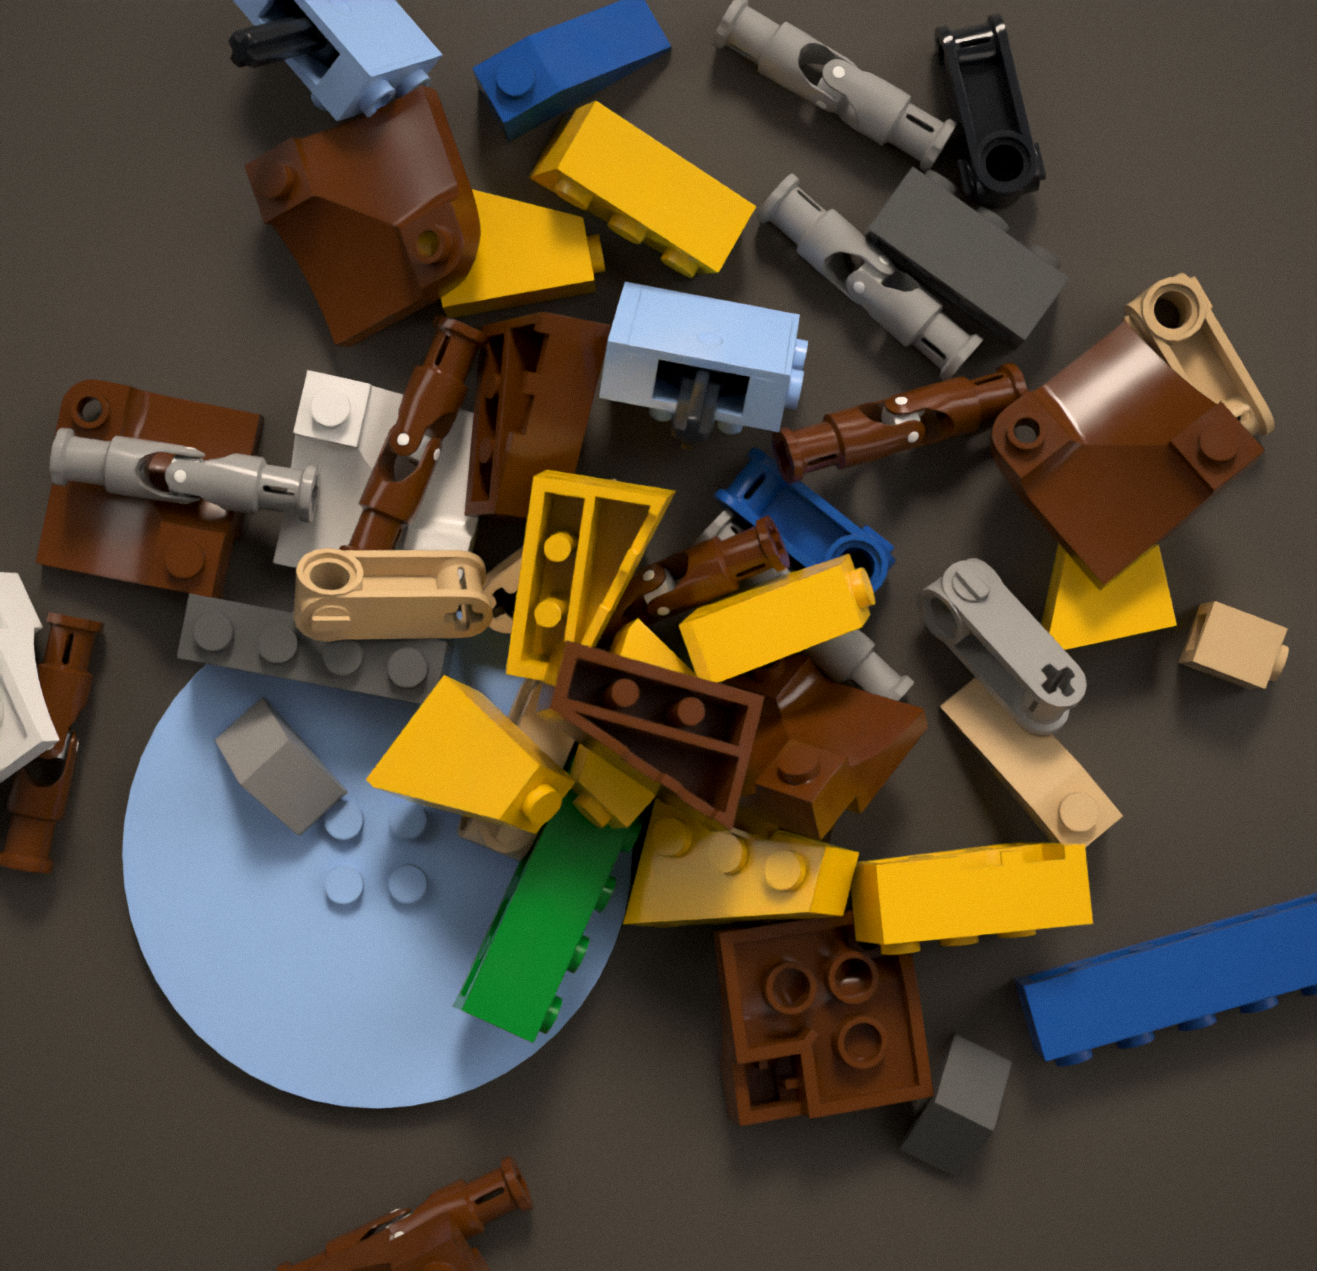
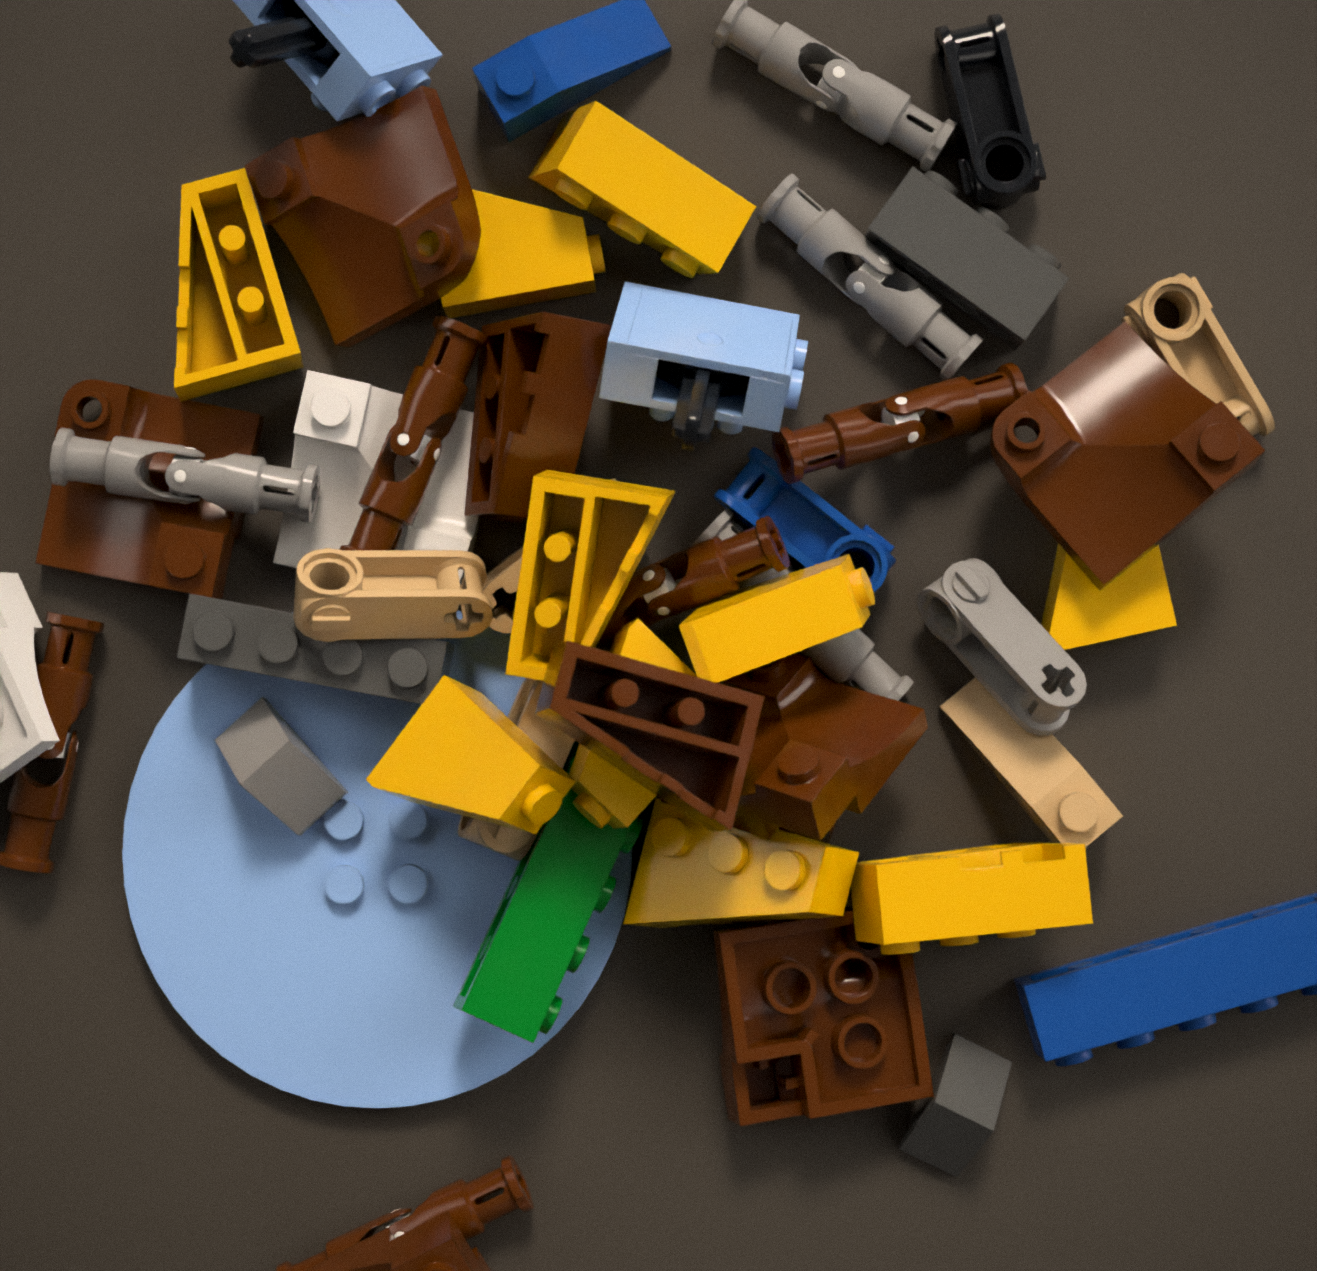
tan brick [1178,601,1289,690] -> none
none -> yellow wedge [174,168,304,402]

